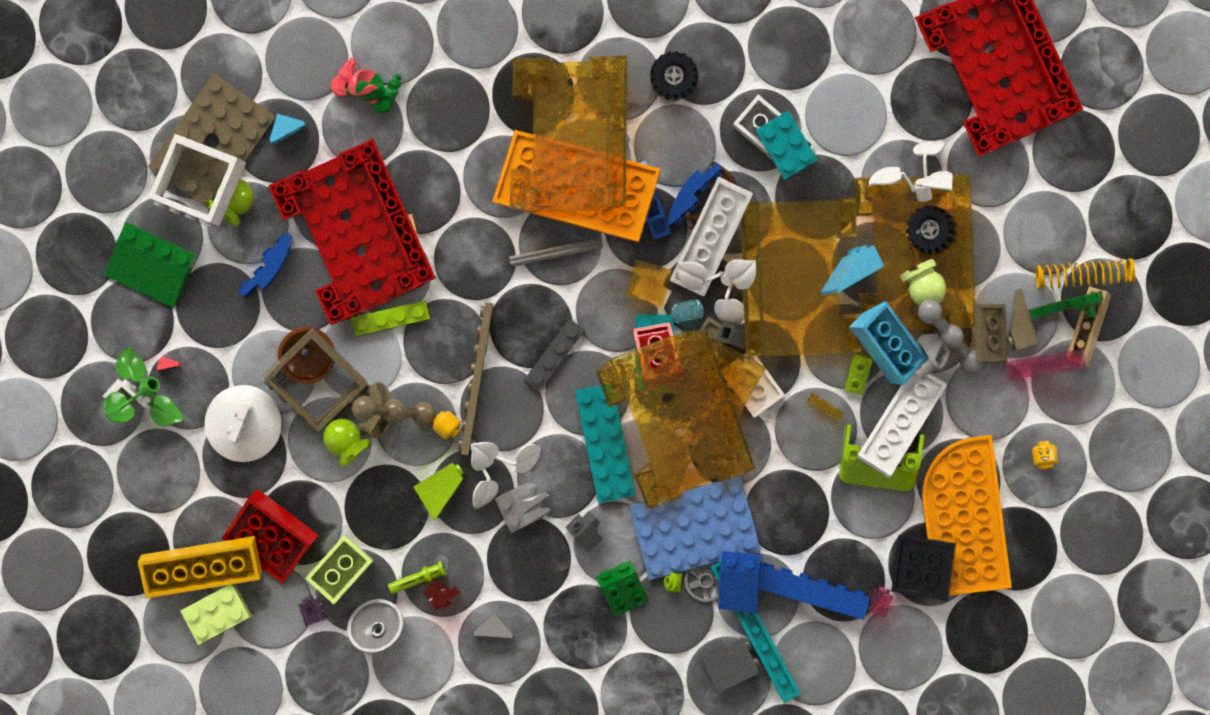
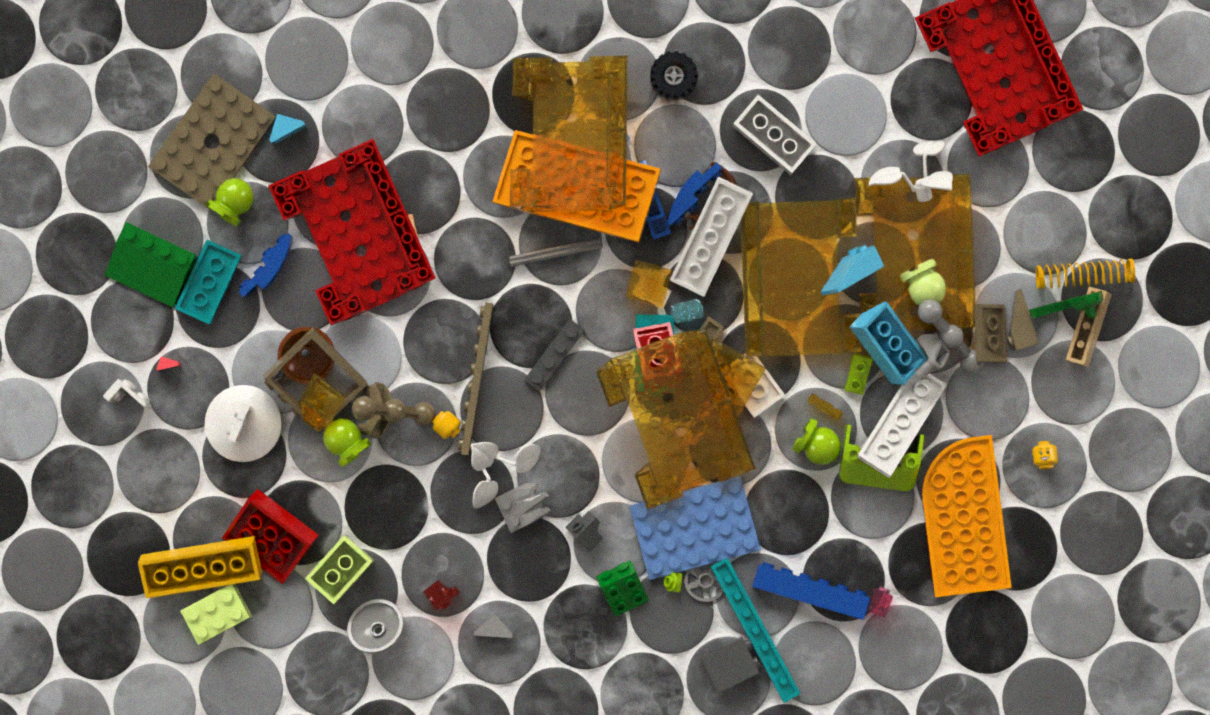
bright green plant [104,346,184,426] -> none
white window [148,134,246,227] -> none
clear purple brick [298,595,326,626] -> none
hair [331,58,402,113] -> none
lime plate [351,300,430,337] -> none
lime pin [388,560,447,595] -> none
lime slope [414,462,464,520] -> none
teal plate [575,383,636,503] -> none
white plant [676,259,756,327] -> none
dark grey brick [717,322,751,350] -> none
blue slope [718,551,763,613] -> none
teal plate [755,110,818,180] -> none
black plate [891,534,956,601] -> none
black wheel [906,205,957,255] -> none
clear pink plate [1007,349,1086,380] -> none
none -> teal plate [175,239,243,325]
none -> clear yellow slope [299,373,345,432]
none -> lime tile [792,418,841,465]

